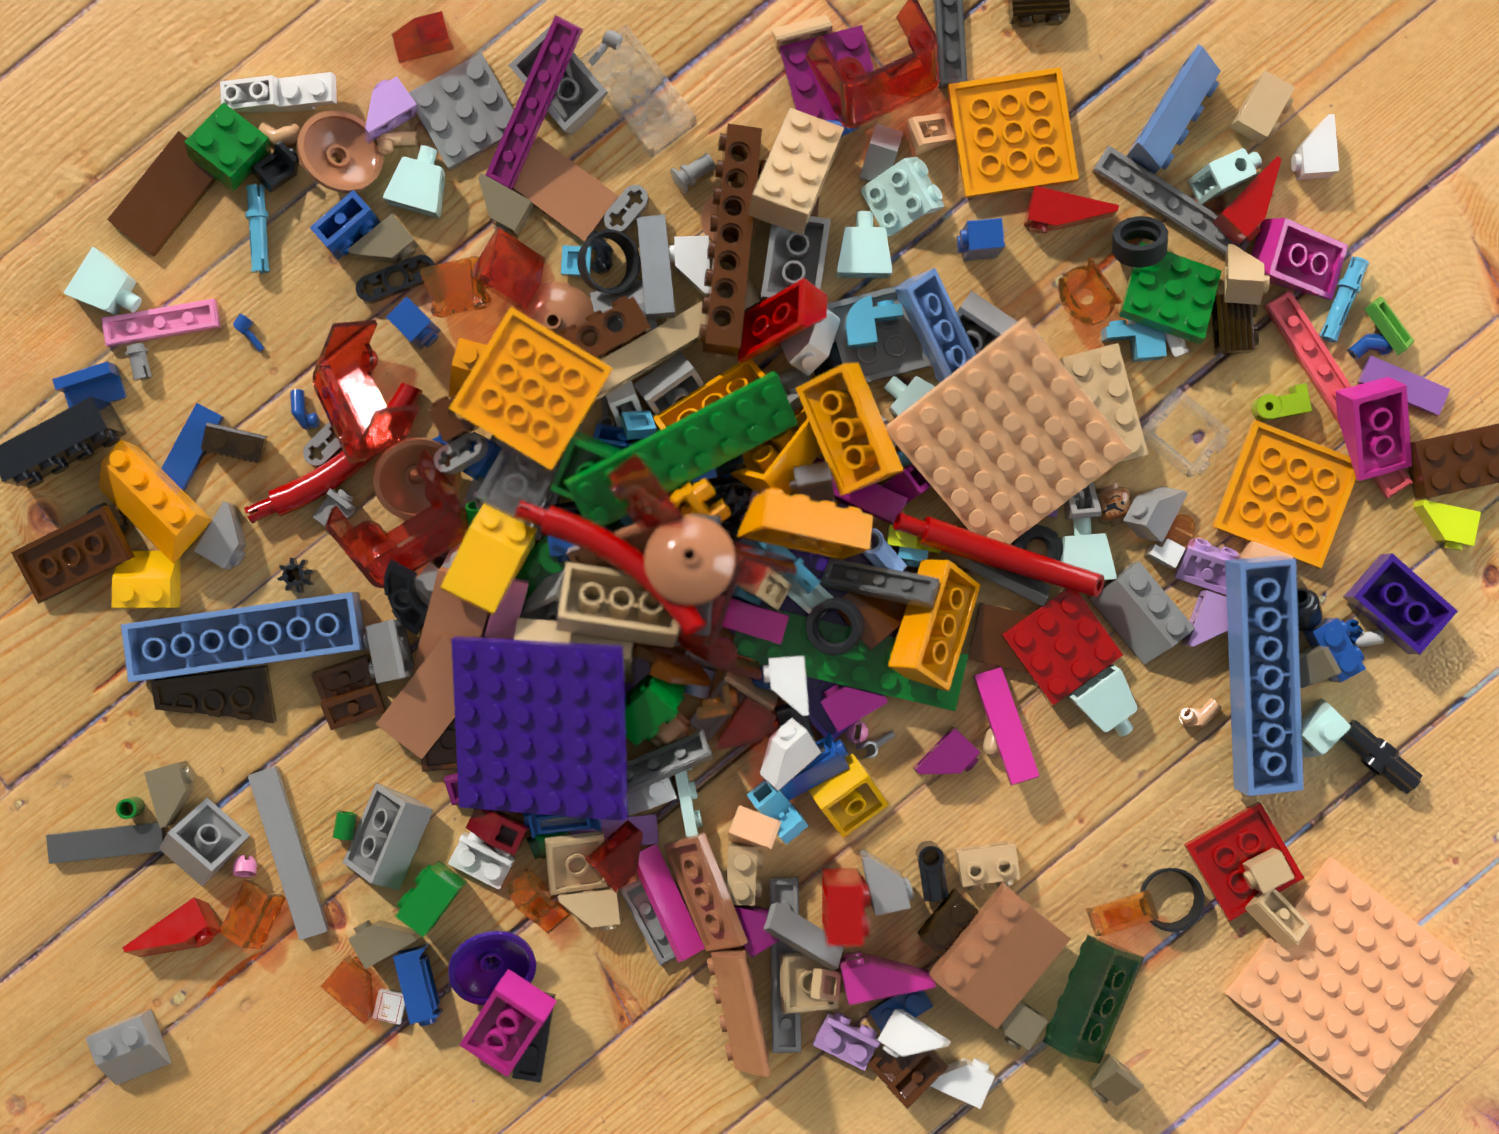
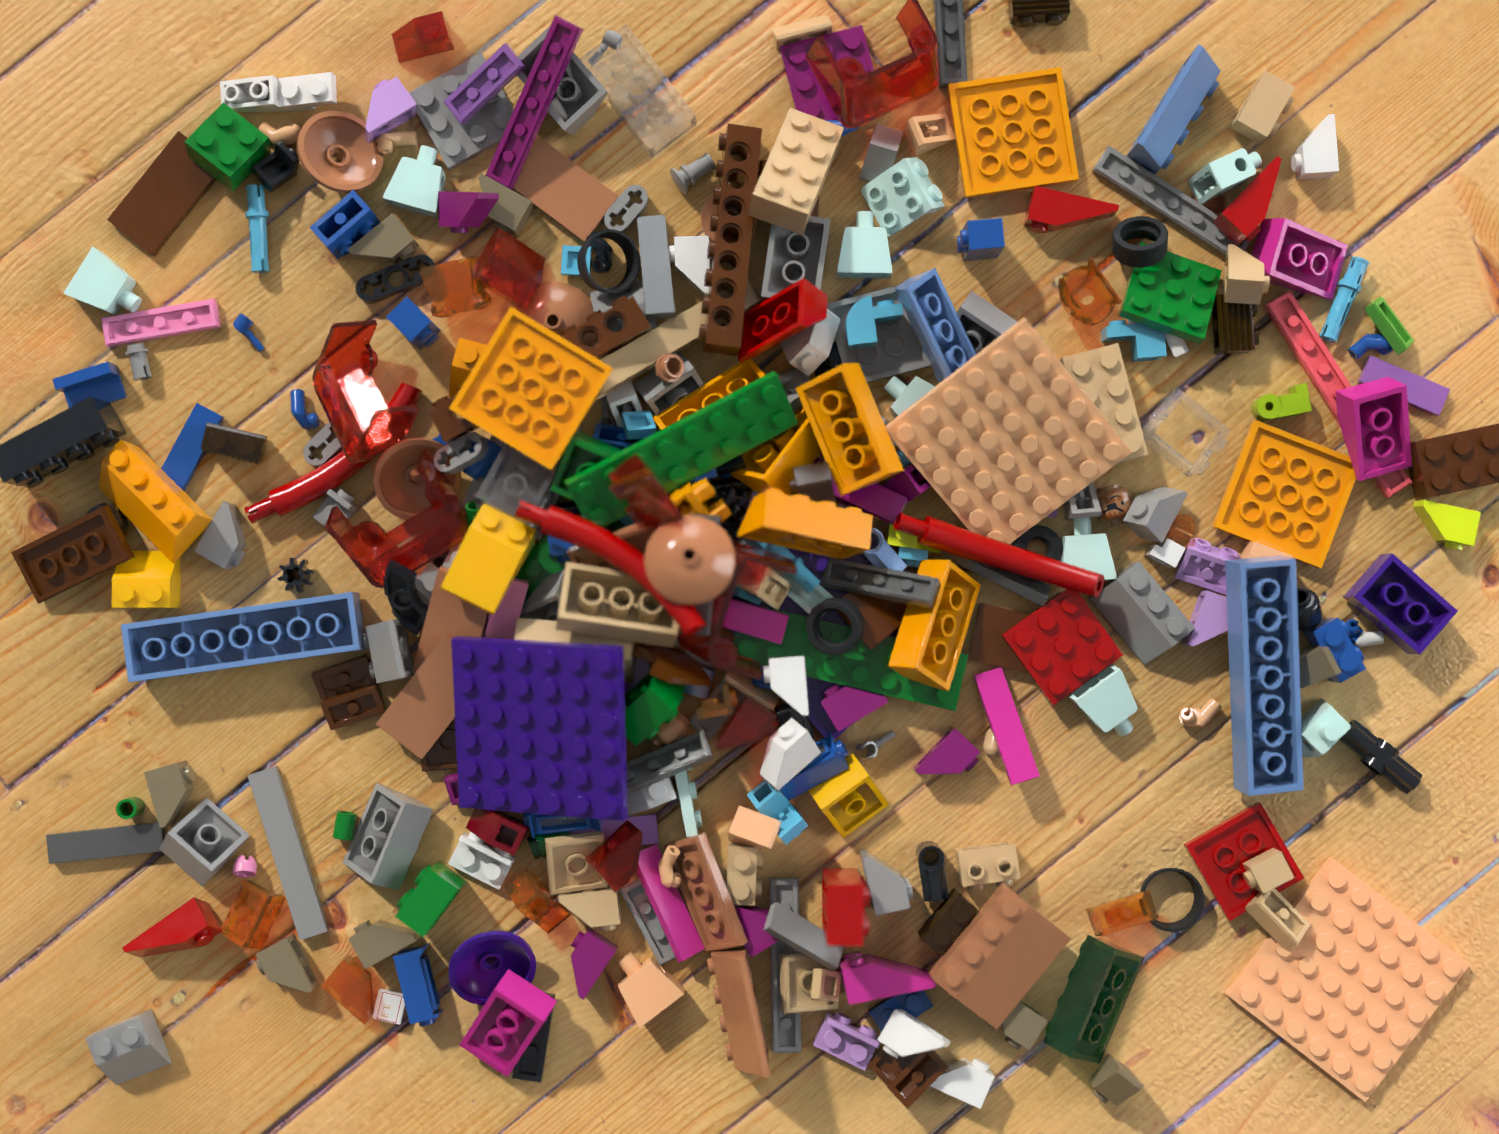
dark brown wing [150,665,277,723] -> none
bright pink hinge [845,720,869,744] -> none
none -> dark tan slope [255,933,320,993]
none -> magenta slope [438,191,499,233]
none -> medium lavender tile [443,43,526,125]
none -> magenta slope [570,927,618,1000]
none -> light nougat torso [618,952,685,1028]
none -> nougat plate [655,353,684,383]
none -> light nougat arm [658,845,682,888]

